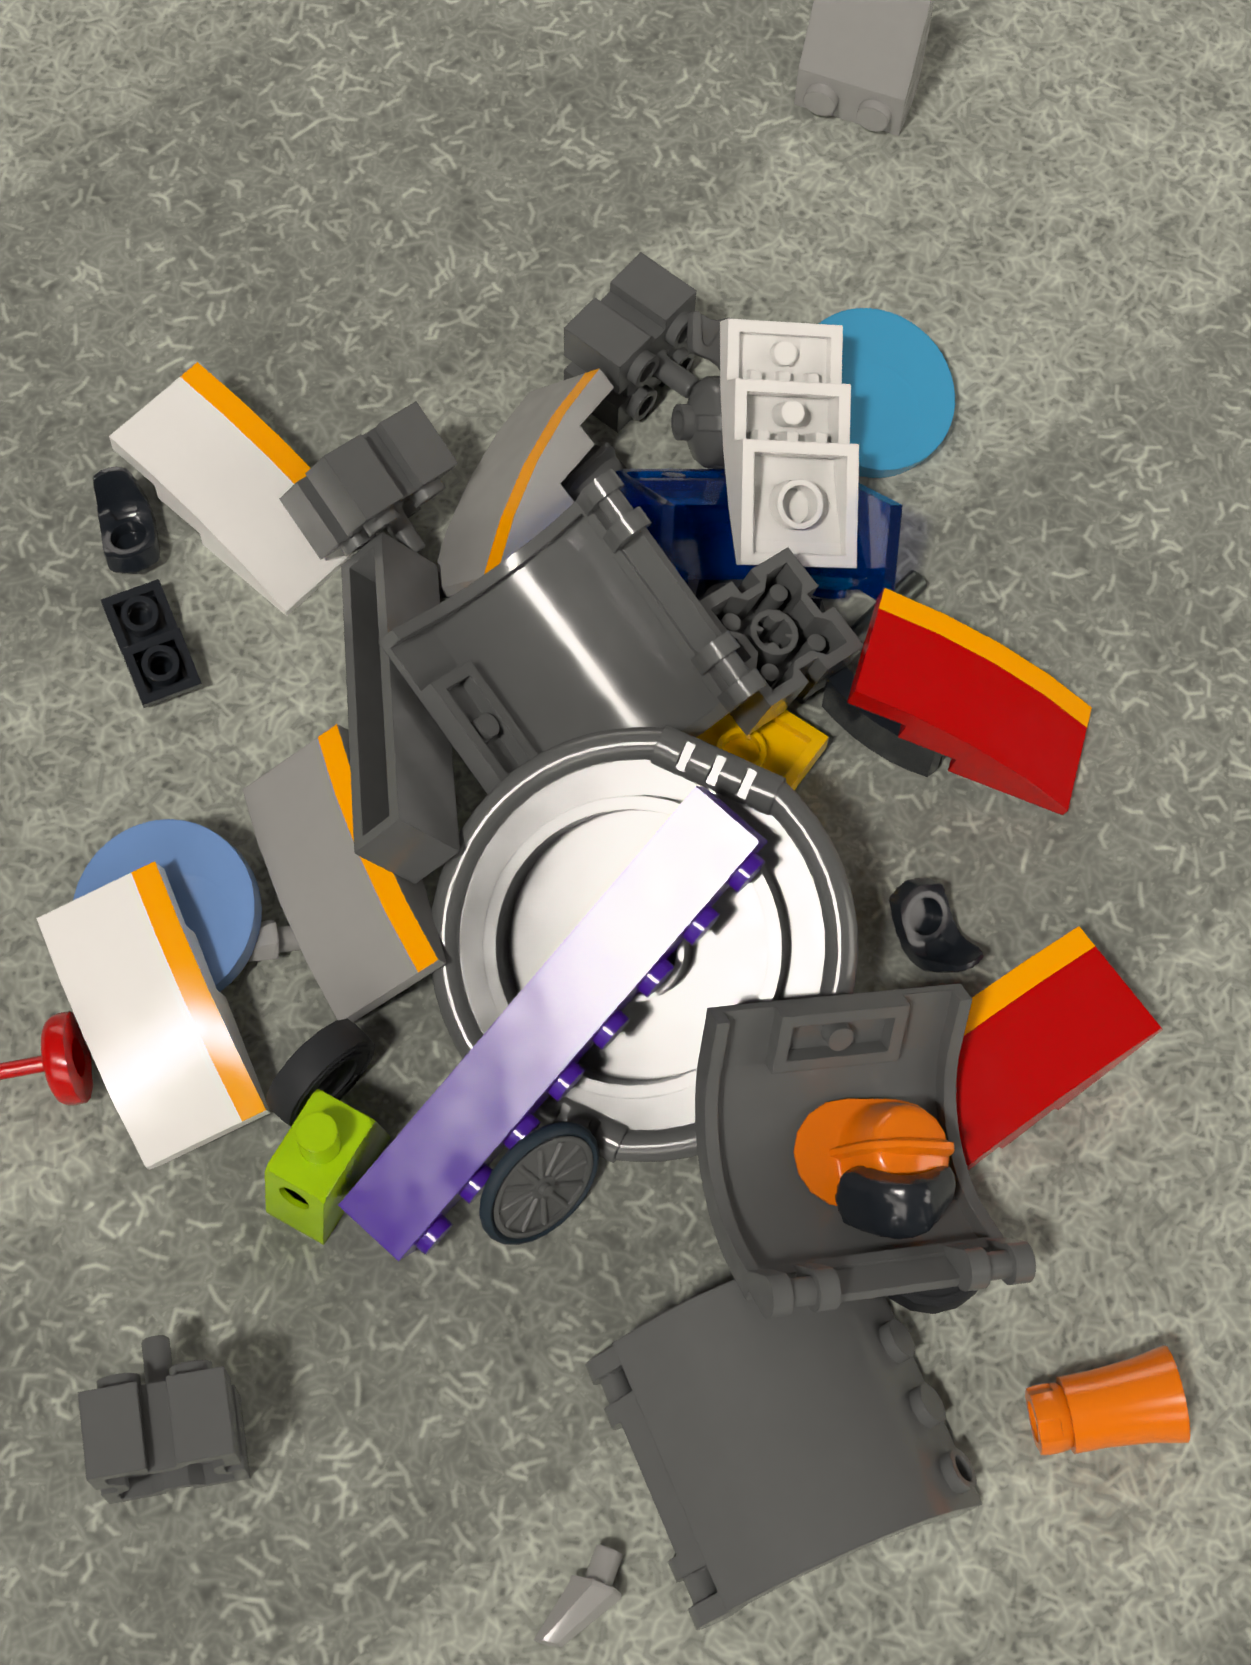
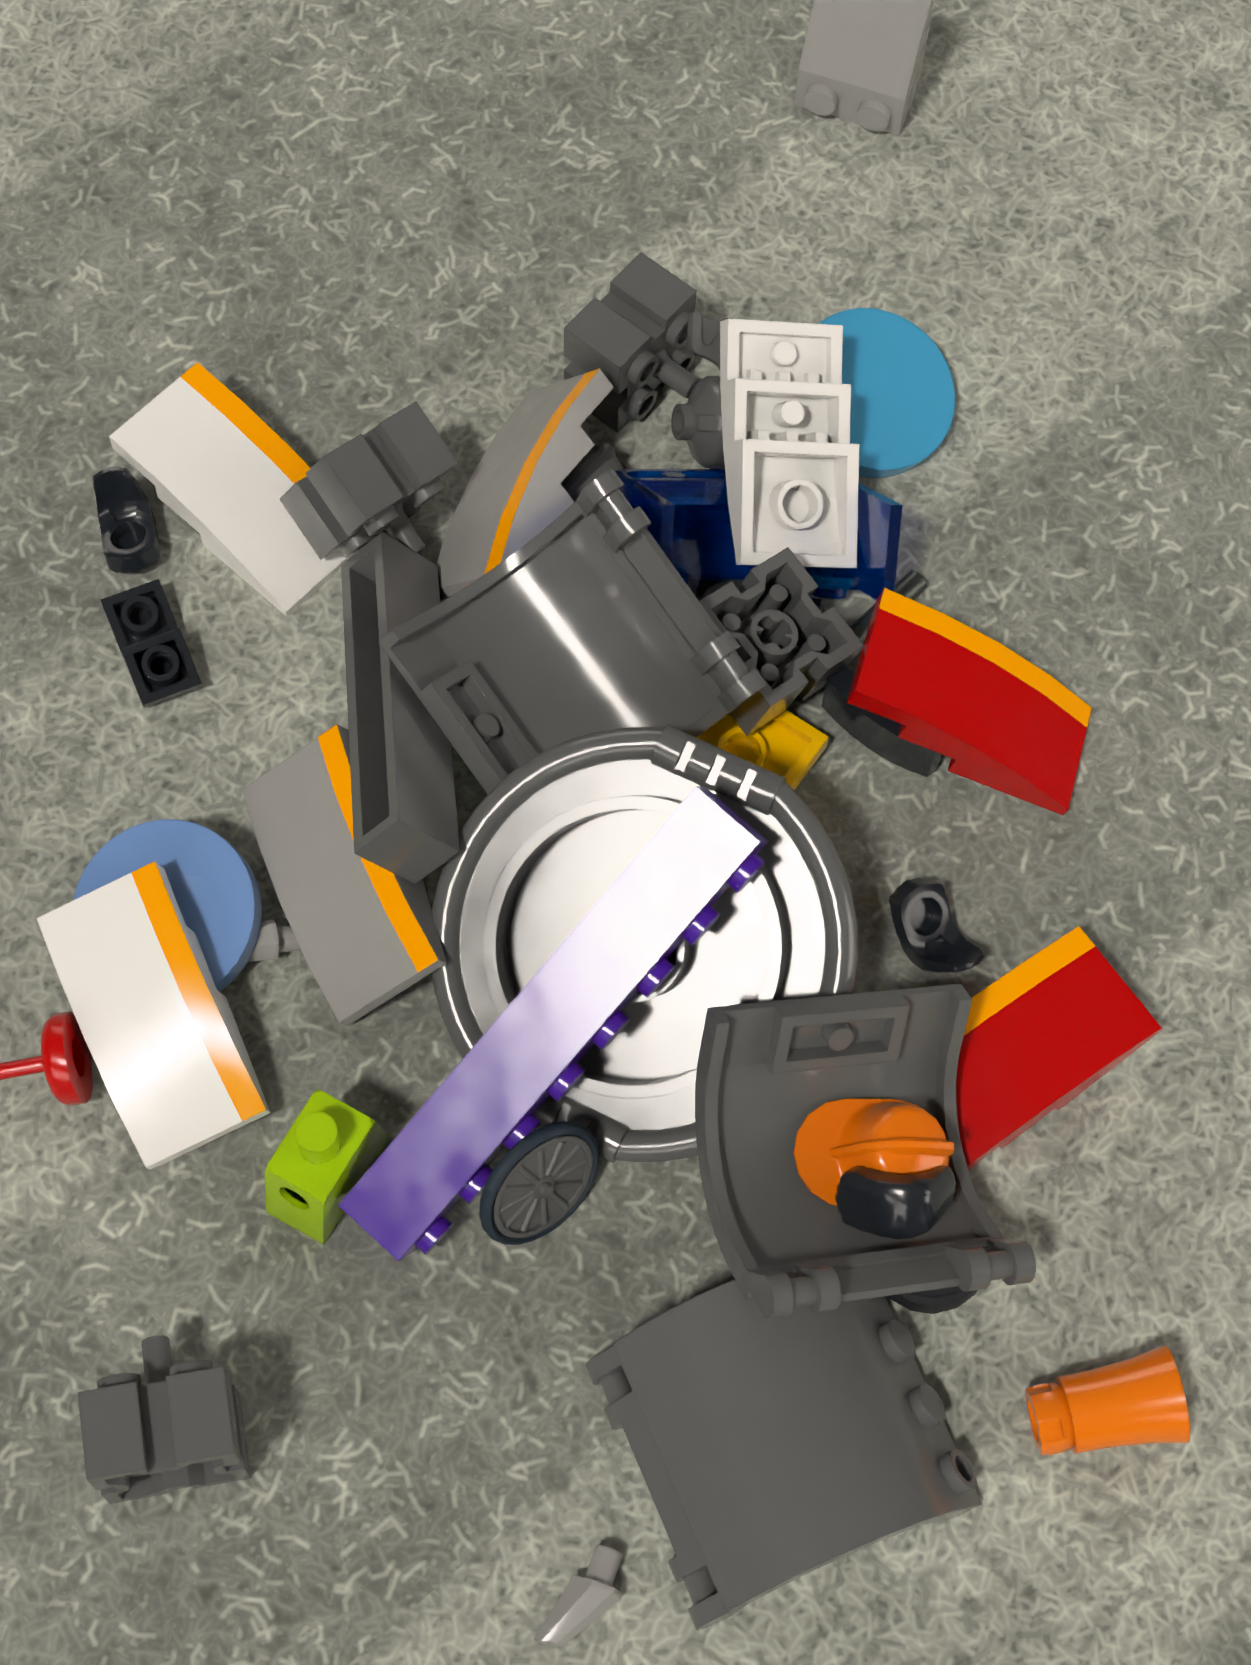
black tyre [266,1019,375,1126] -> none

